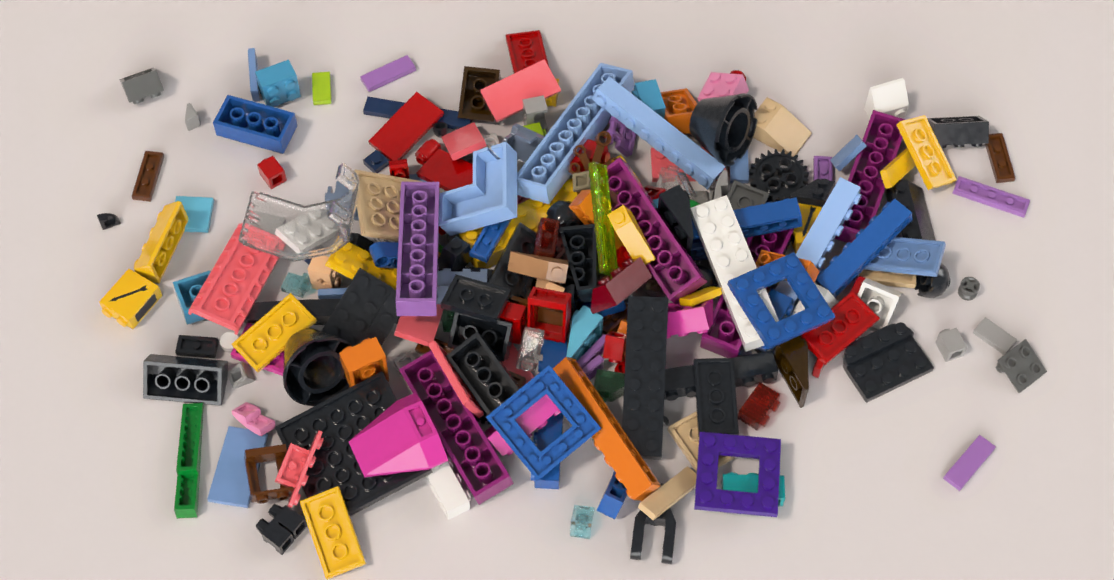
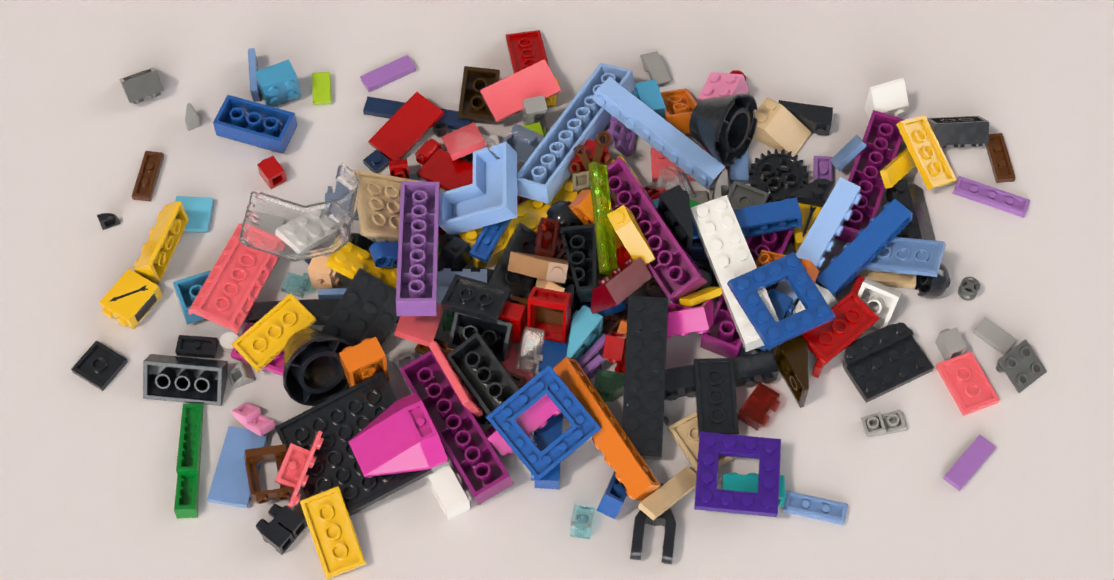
none -> black tile [71,340,128,391]
none -> light grey slope [640,51,671,85]
none -> black slope [779,100,833,136]
none -> medium blue tile [783,491,848,525]
none -> light grey slope [861,409,906,437]
none -> coral tile [936,351,1000,416]

